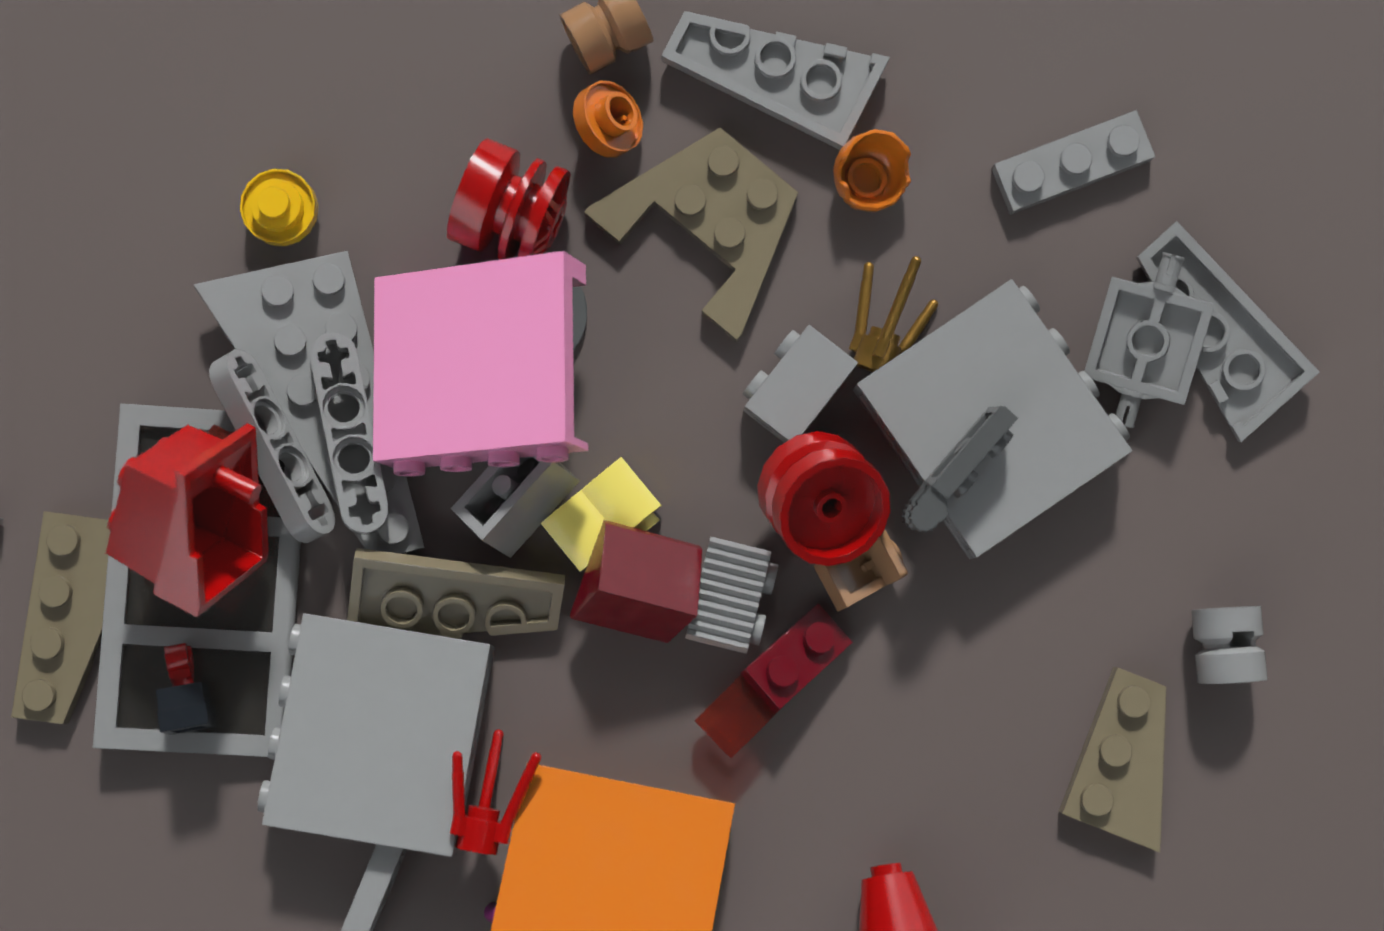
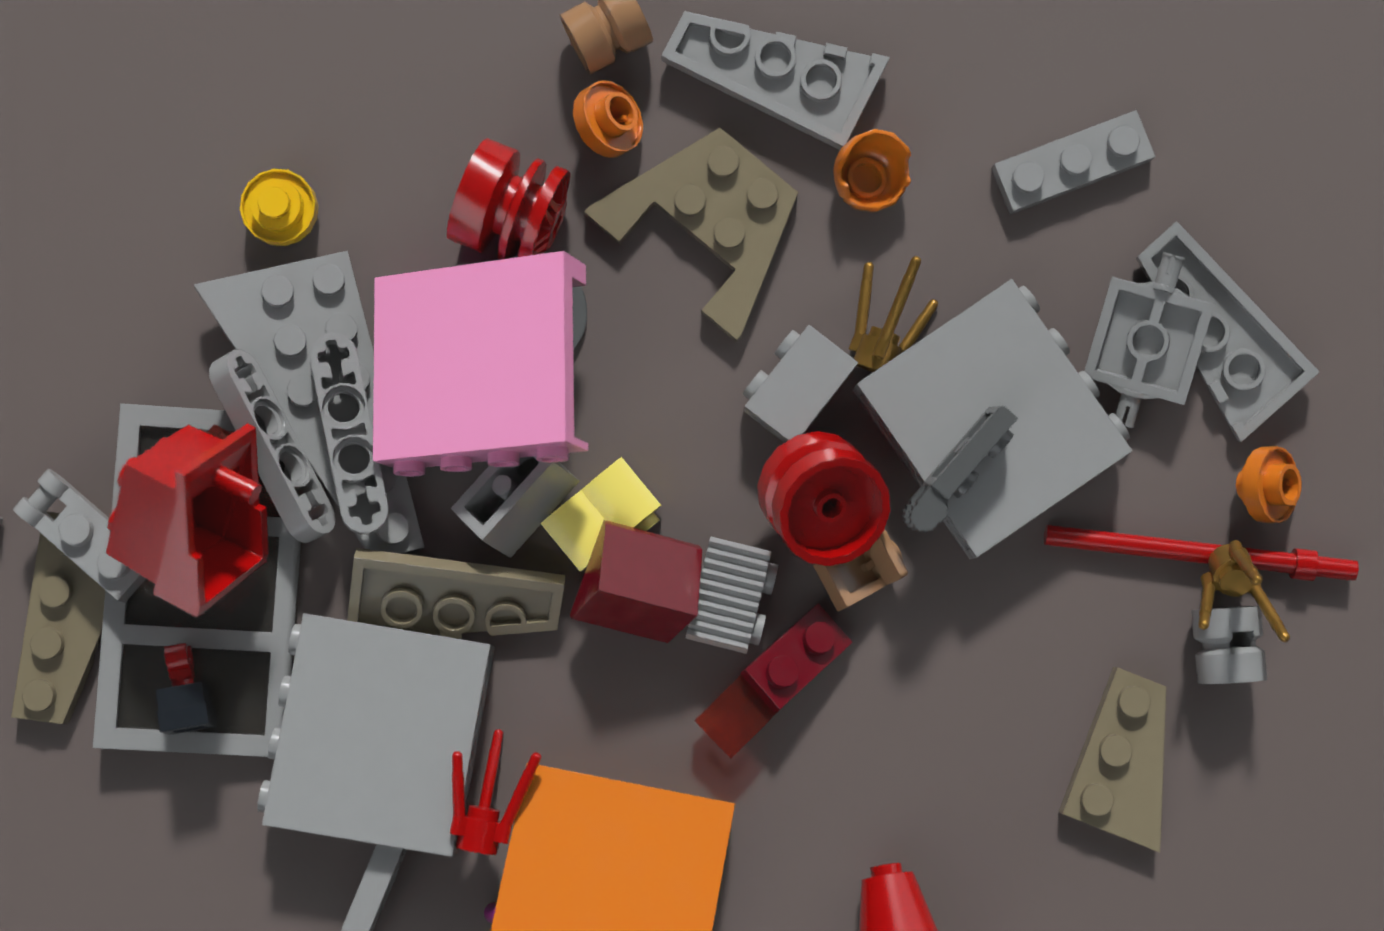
none -> light grey plate [13,469,146,603]
none -> red bar [1044,525,1359,581]
none -> pearl gold plant [1198,540,1290,642]
none -> orange plate [1236,446,1302,523]

